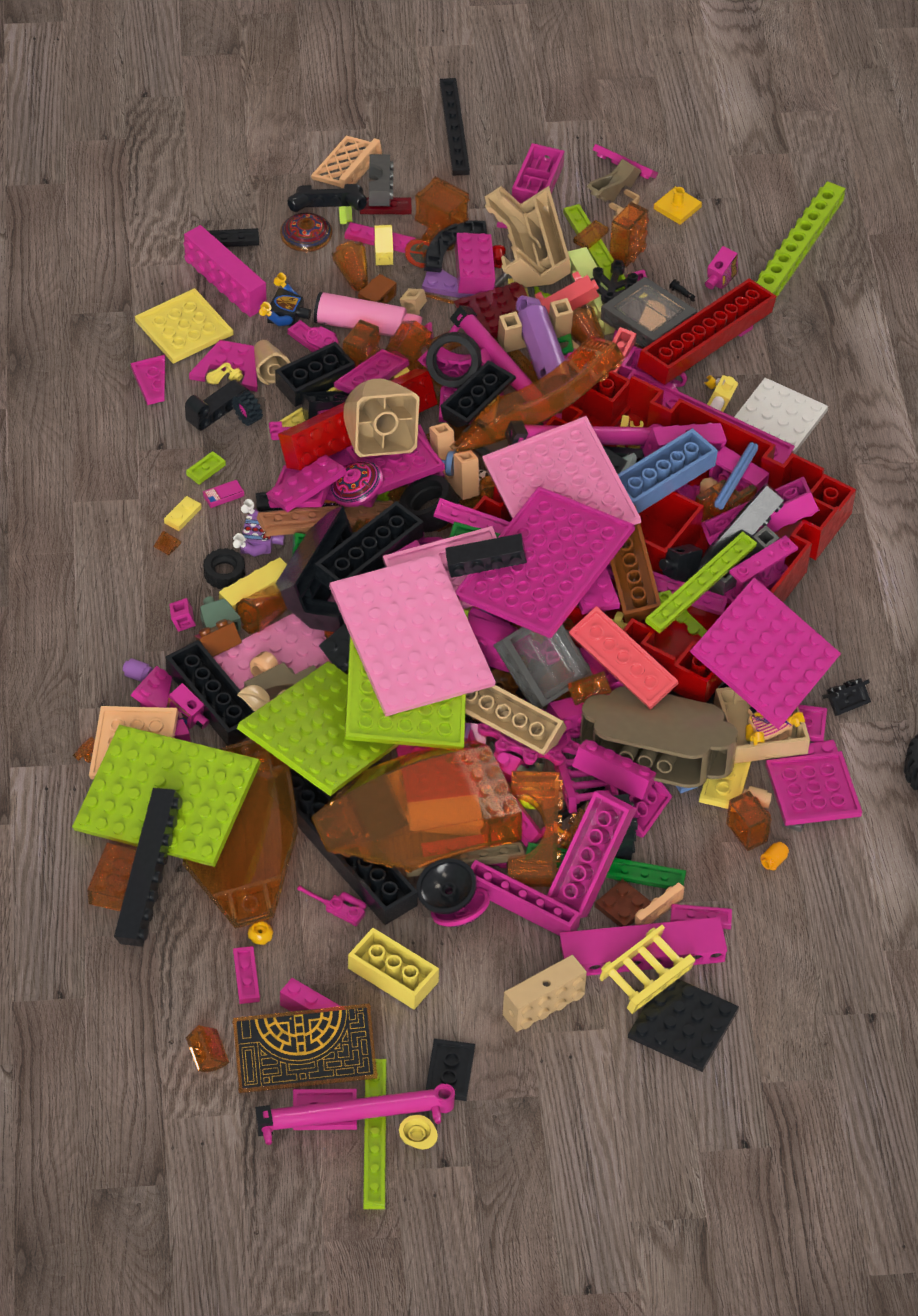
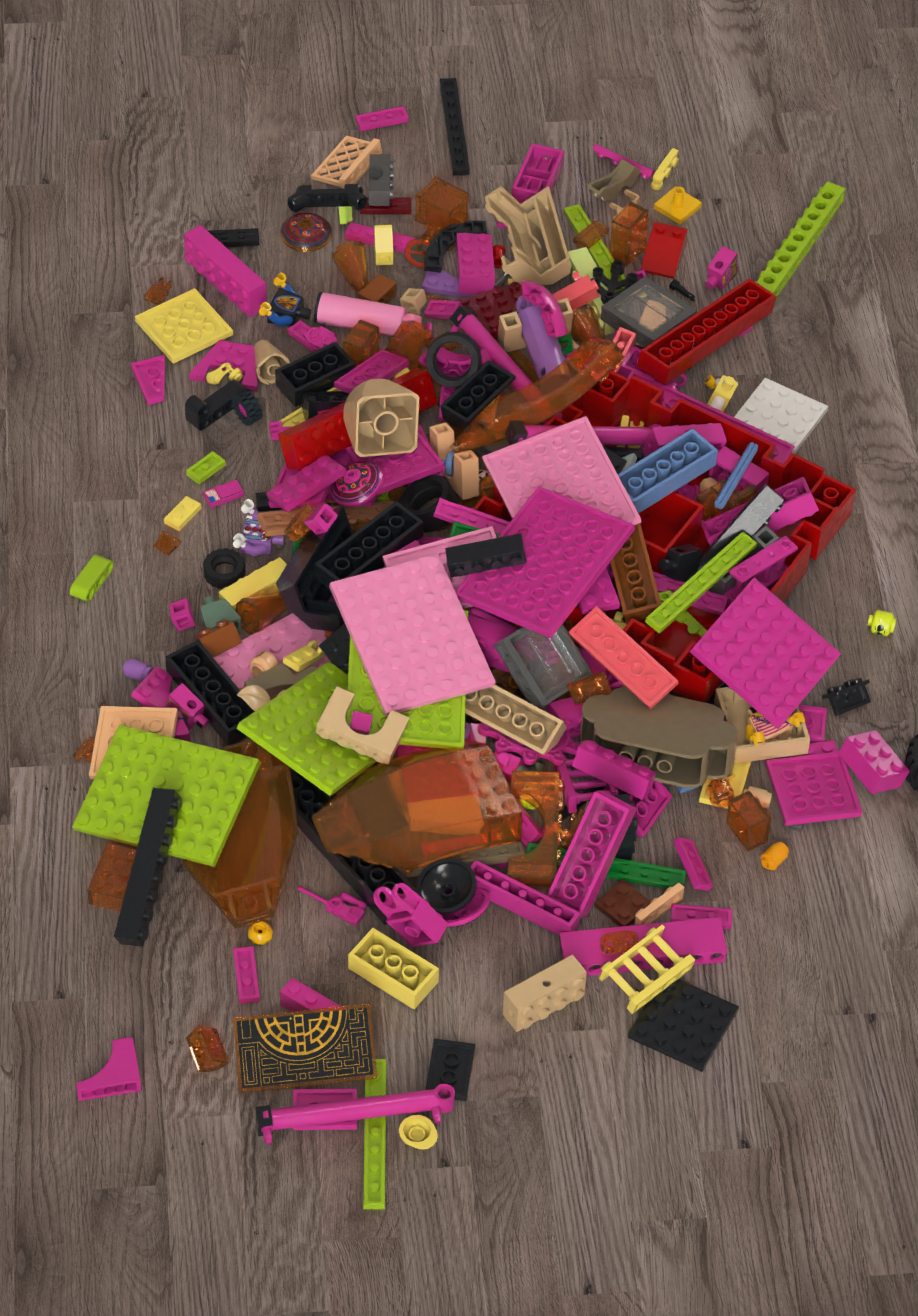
none -> lime beam [70,554,114,602]
none -> dark pink arch [76,1037,141,1101]
none -> clear orange plate [144,277,172,305]
none -> light yellow hinge [283,640,325,672]
none -> clear orange brick [284,504,314,542]
none -> dark pink brick [304,503,338,535]
none -> tan arch [316,686,409,765]
none -> dark pink tile [350,711,373,735]
none -> dark pink plate [355,106,409,132]
none -> dark pink brick [373,883,448,947]
none -> dark pink plate [424,300,463,319]
none -> dark pink brick [521,281,568,337]
none -> clear orange beam [600,931,639,954]
none -> red slope [641,222,688,279]
none -> light yellow hinge [651,148,679,190]
none -> dark pink plate [673,837,713,891]
none -> clear orange head [706,778,735,808]
none -> dark pink brick [839,730,909,794]
none -> neon yellow head [868,610,896,636]

